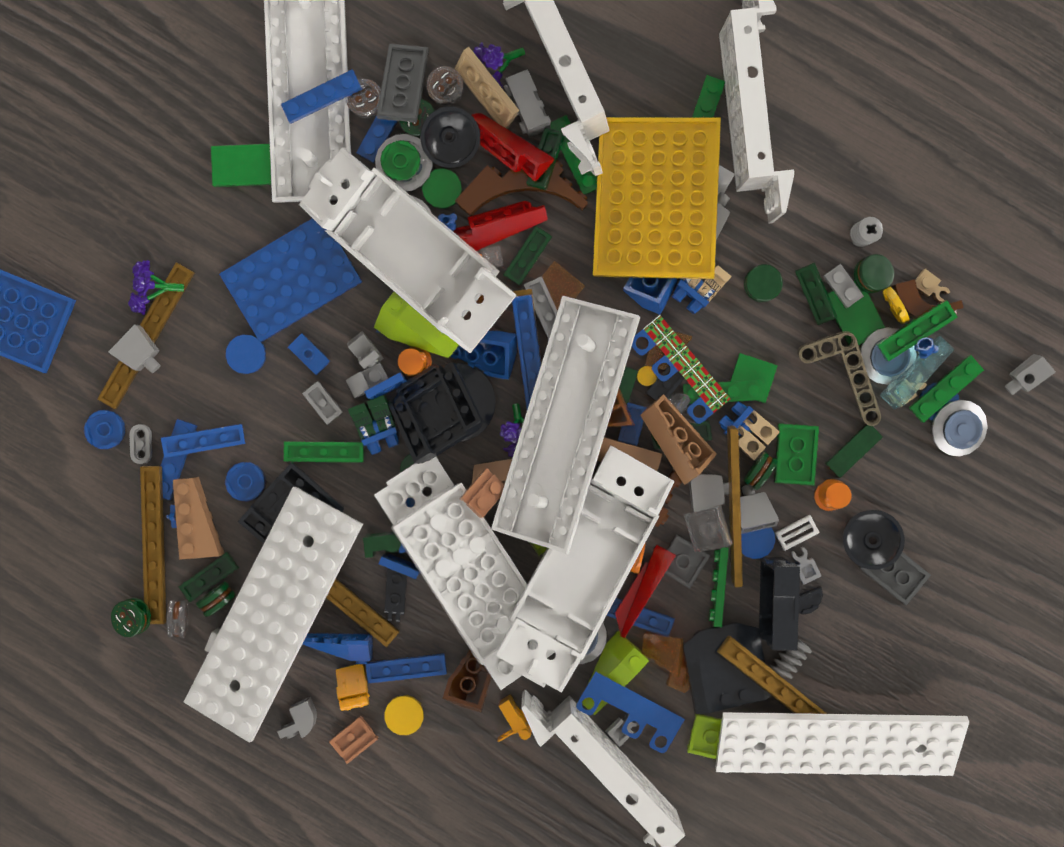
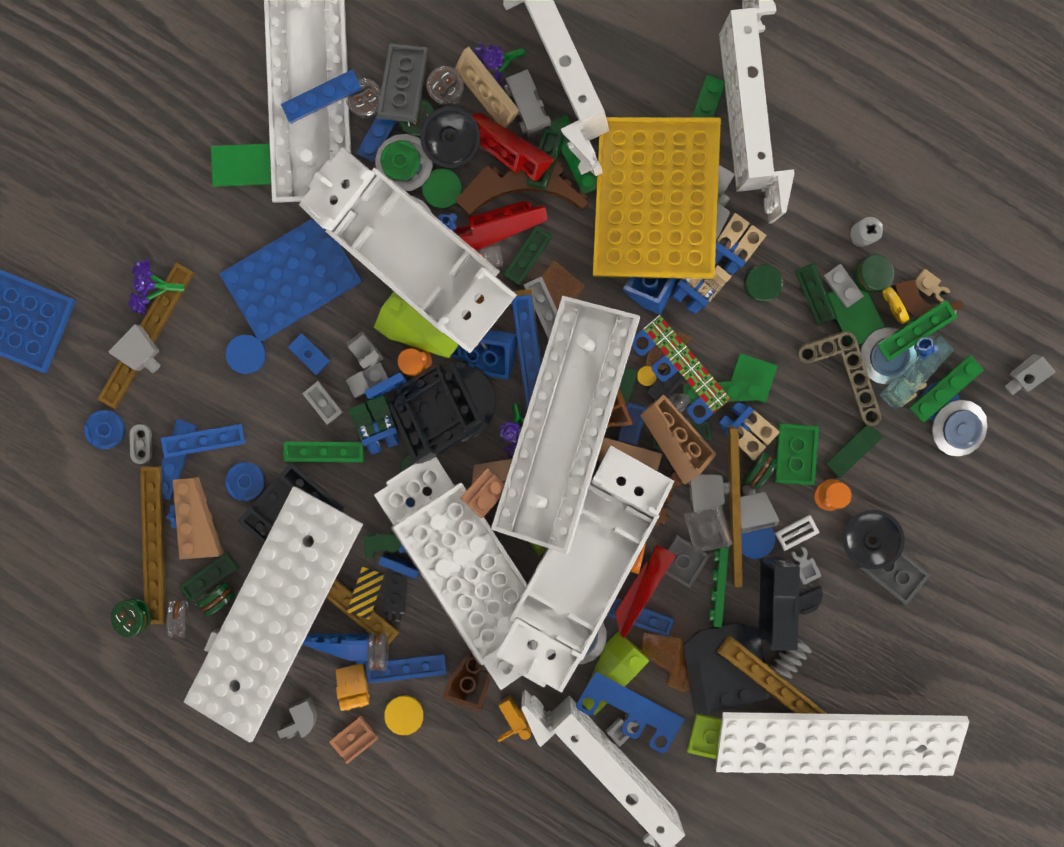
none -> sticker [347,567,384,619]
none -> clear head [368,634,389,671]
none -> tan hips [715,213,767,275]

